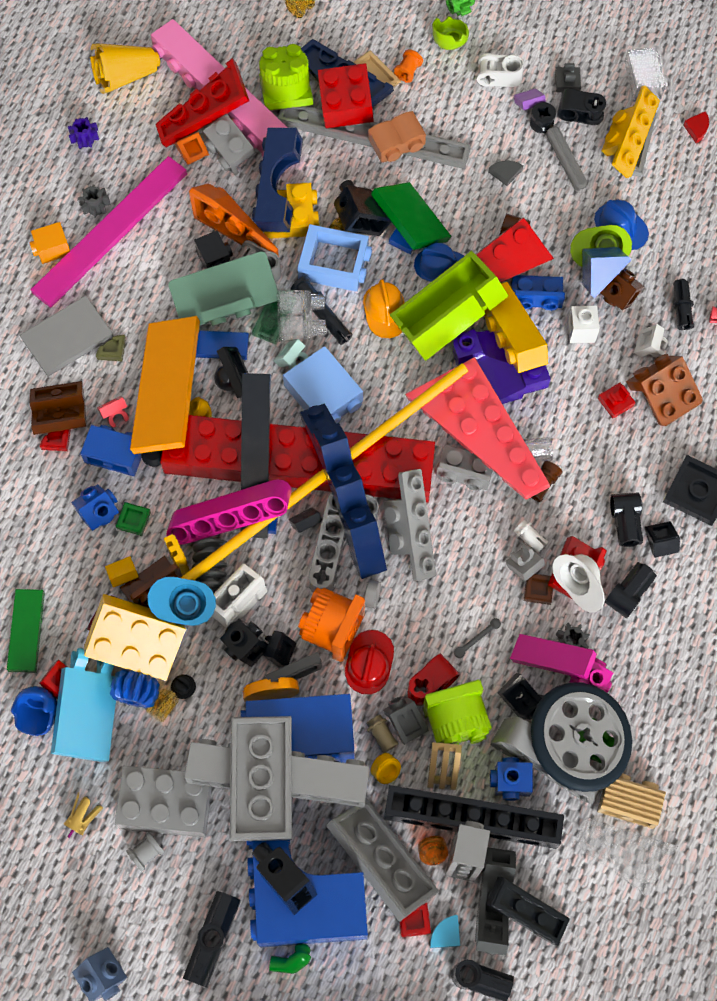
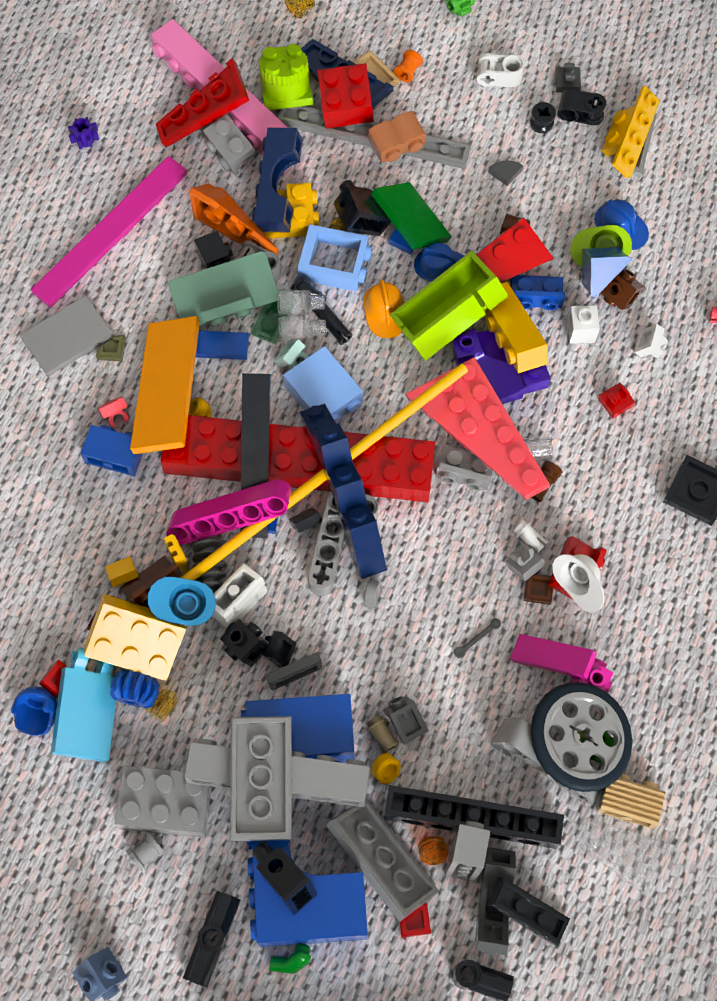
green tile [7,589,45,673] -> none
light orange brick [29,222,70,264] -> none
reddish brown slope [29,381,86,435] -> none
red tile [40,429,71,452] -> none
pearl gold piece [63,792,103,838] -> none
blue brick [71,484,119,531] -> none
dark grey gear [78,184,111,218] -> none
yellow cone [90,43,160,94] -> none
green tile [116,502,151,536] -> none
black piece [141,450,163,467] -> none
black piece [171,674,196,699] -> none
orange slope [175,132,209,165] -> none
black tile [214,347,248,398] -> none
light orange tile [242,677,300,702] -> none
orange piece [298,587,365,662] -> none
red piece [345,630,394,695] -> none
light grey bracket [383,469,436,581] -> none
red piece [407,653,460,706] -> none
lime piece [422,679,492,745] -> none
tan tile [427,742,462,790] -> none
medium azure tile [430,915,460,948] -> none
lime hair [432,16,469,50] -> none
blue brick [490,757,533,801] -> none
black bracket [497,673,544,720] -> none
medium lavender tile [514,88,546,110] -> none
light grey axle [546,126,587,191] -> none
dark grey gear [556,623,590,649] -> none
black piece [604,562,657,619] -> none
black piece [610,492,643,547] -> none
clear brick [624,47,668,102] -> none
bracket [626,354,703,426] -> none
black slope [645,521,680,558] -> none
black axle [673,279,694,330] -> none
red tile [683,111,709,143] -> none

